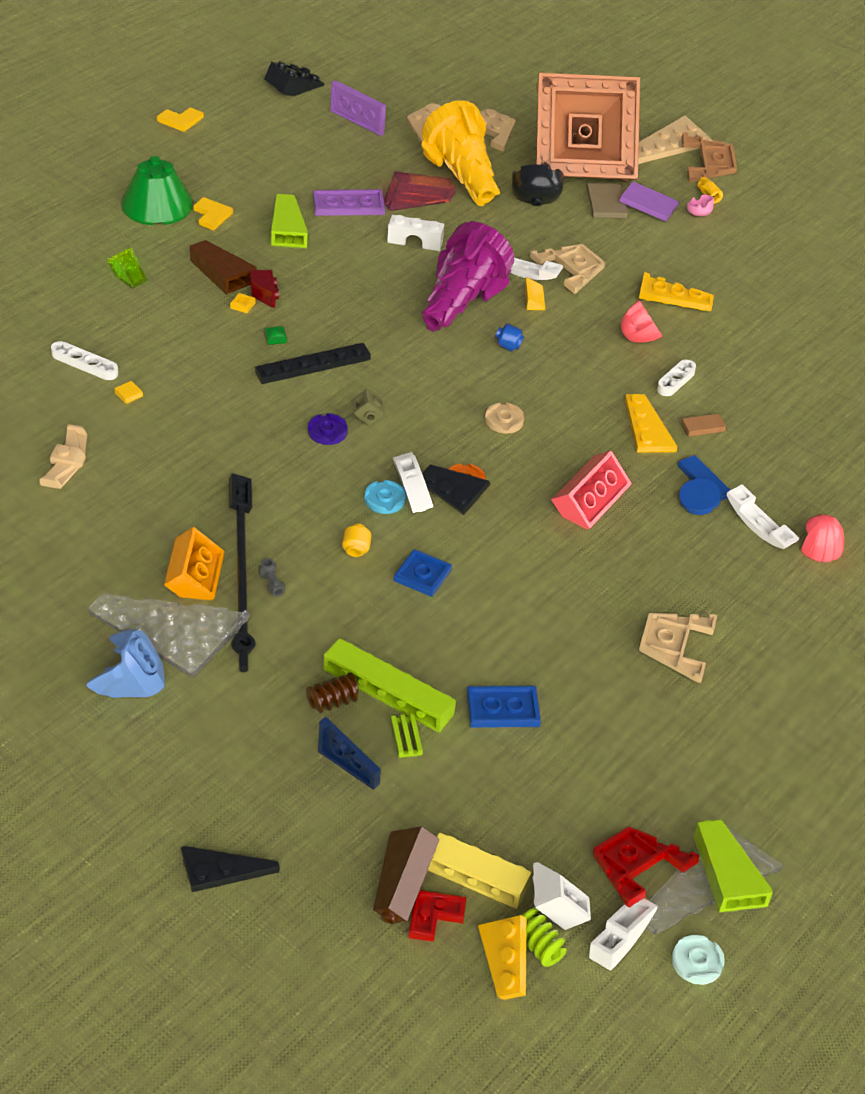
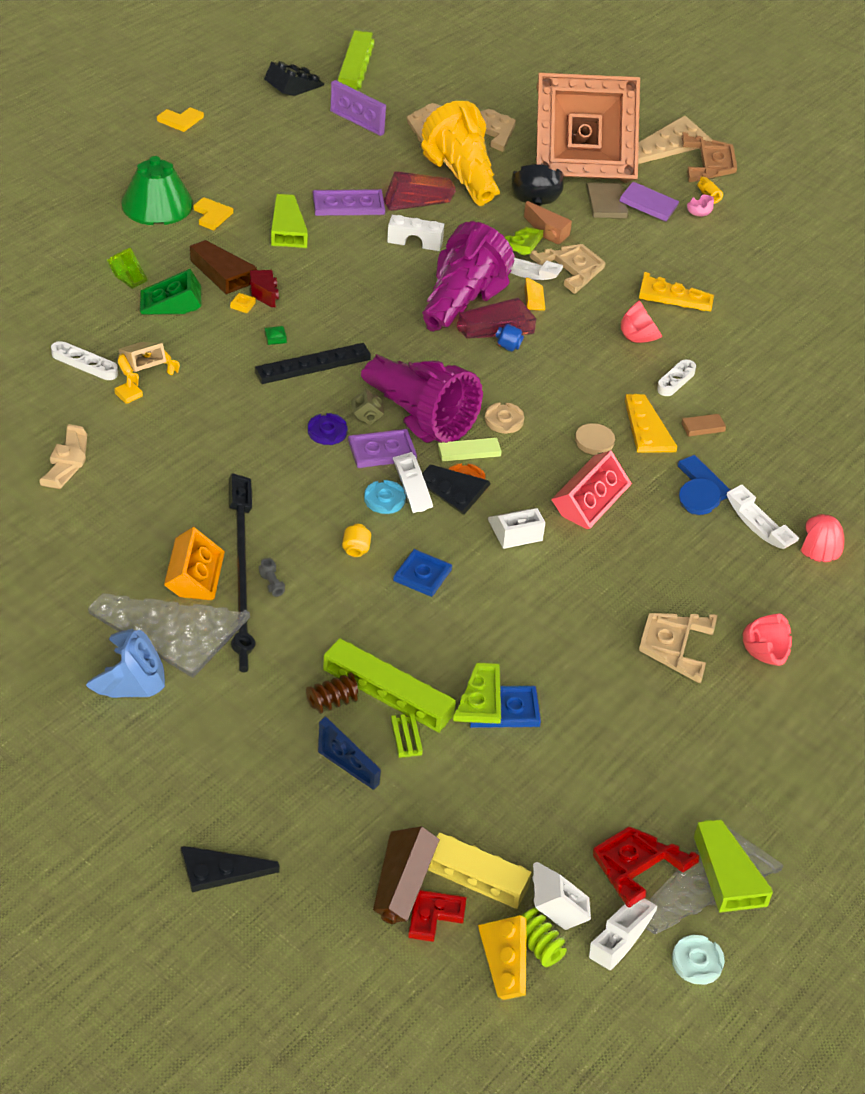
none -> tan torso [118,342,180,388]
none -> green slope [140,269,202,315]
none -> lime brick [338,30,375,91]
none -> medium lavender tile [348,429,417,468]
none -> magenta cone [361,354,483,443]
none -> yellowish green tile [438,438,502,461]
none -> lime wing [453,663,501,724]
none -> clear pink slope [457,298,536,339]
none -> white slope [488,508,545,549]
none -> lime wing [505,227,544,255]
none -> nougat slope [524,201,572,245]
none -> tan tile [575,423,615,455]
none -> coral hair [742,613,792,666]

